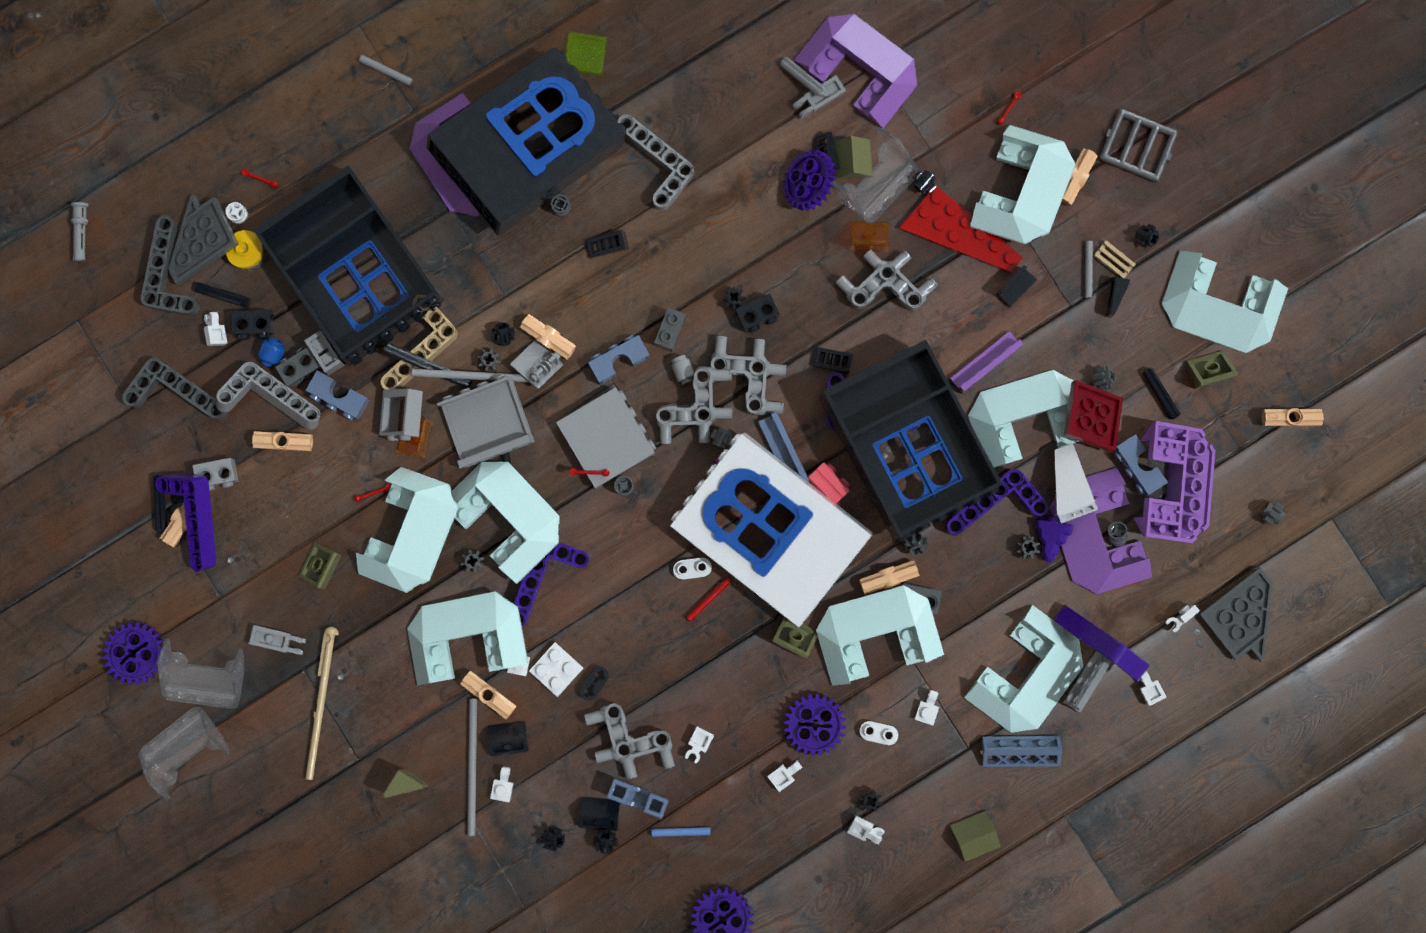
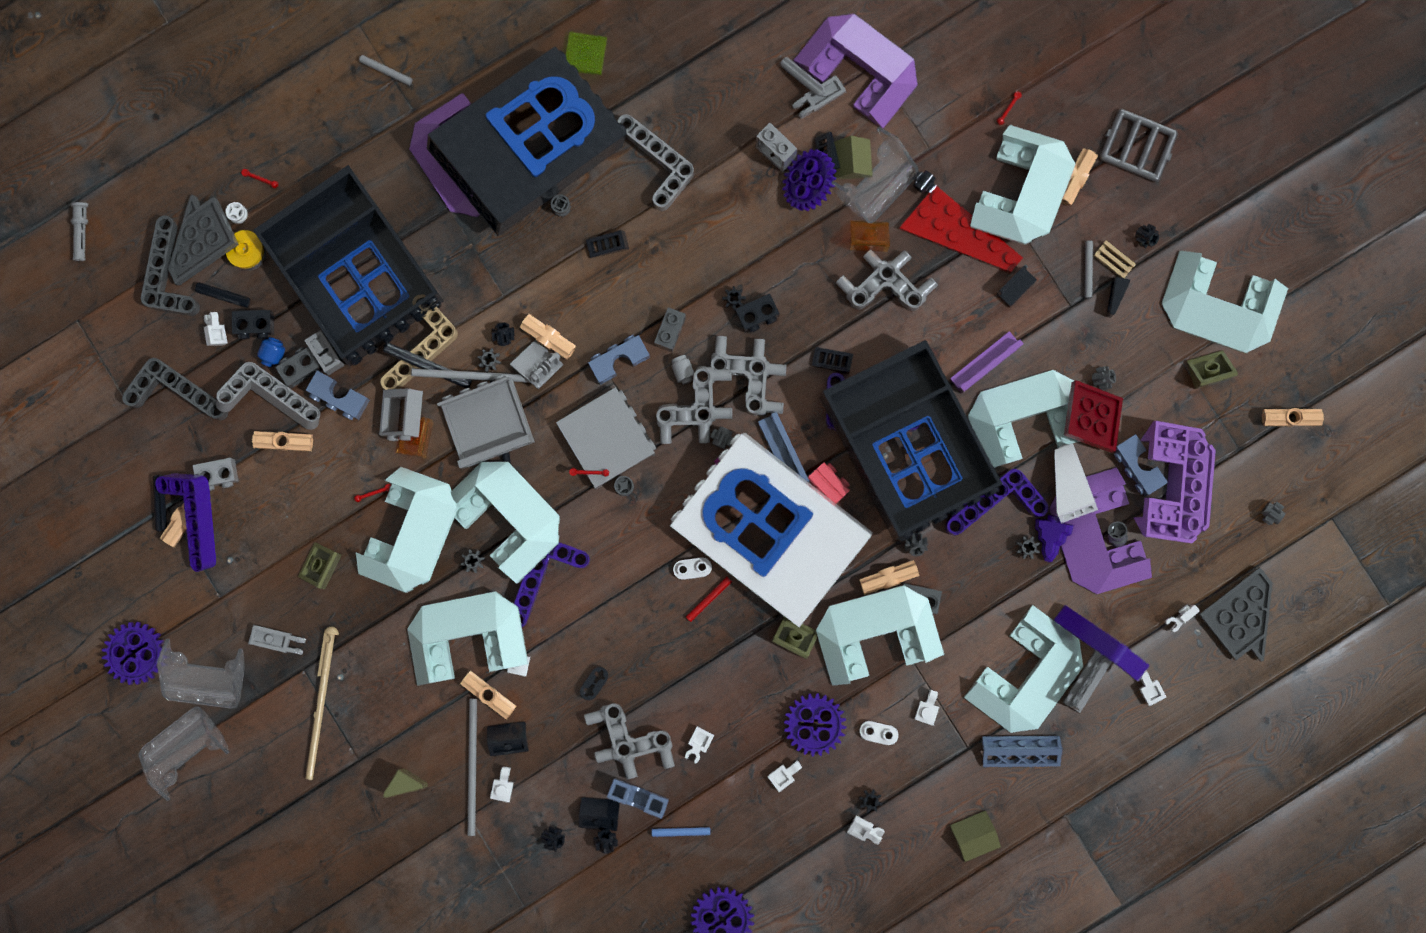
white plate [529,642,584,697] -> none
black axle [1143,367,1180,420] -> none
none -> light grey window [756,123,797,173]

